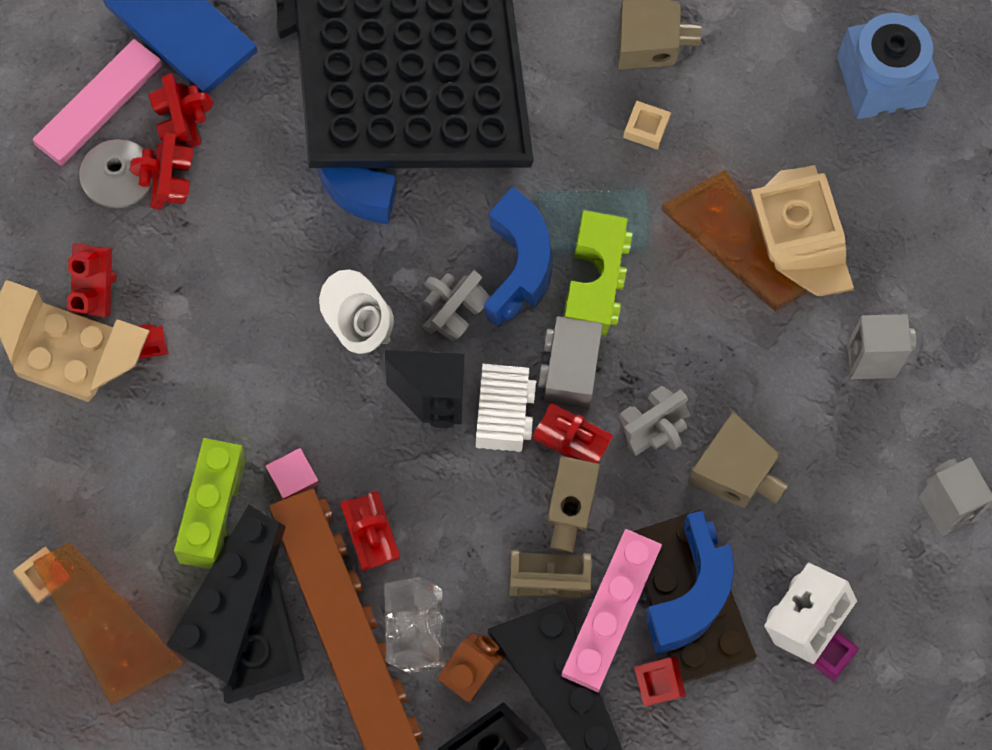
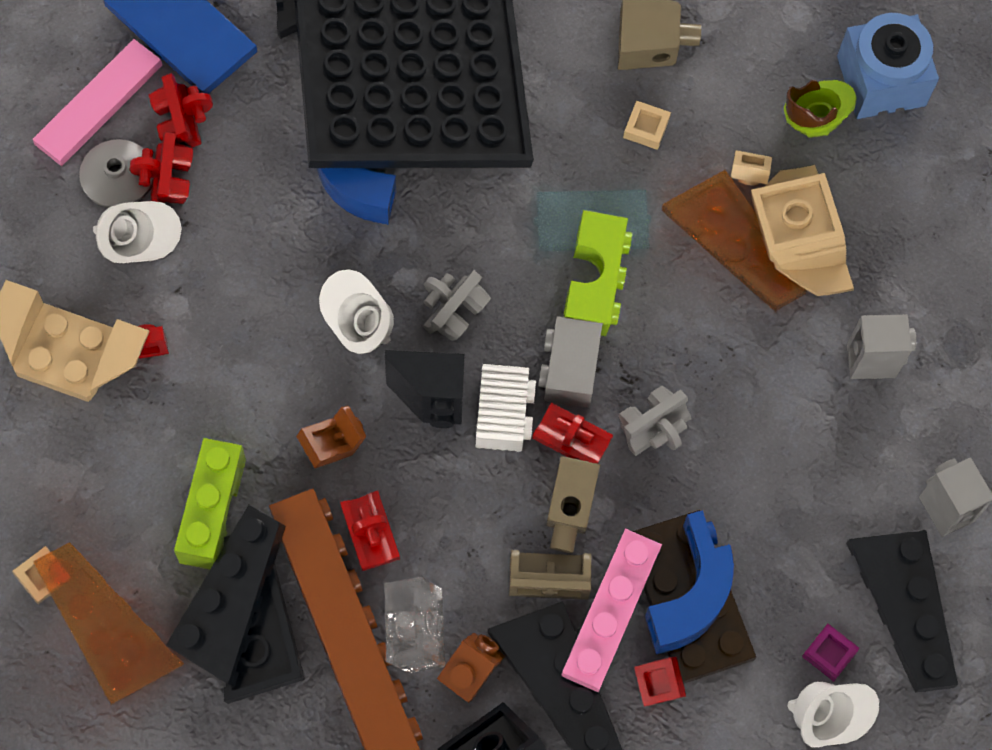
red hips [67,243,117,317] -> none
bright pink tile [265,448,319,500] -> none
blue arch [484,187,553,327] -> none
dark tan torso [688,412,789,508] -> none
white brick [764,562,857,664] -> none
none -> white piece [93,201,182,263]
none -> dark orange bracket [296,405,366,469]
none -> tan plate [731,150,772,186]
none -> lime piece [784,80,857,138]
none -> white piece [787,682,879,747]
none -> black wing [846,530,958,693]

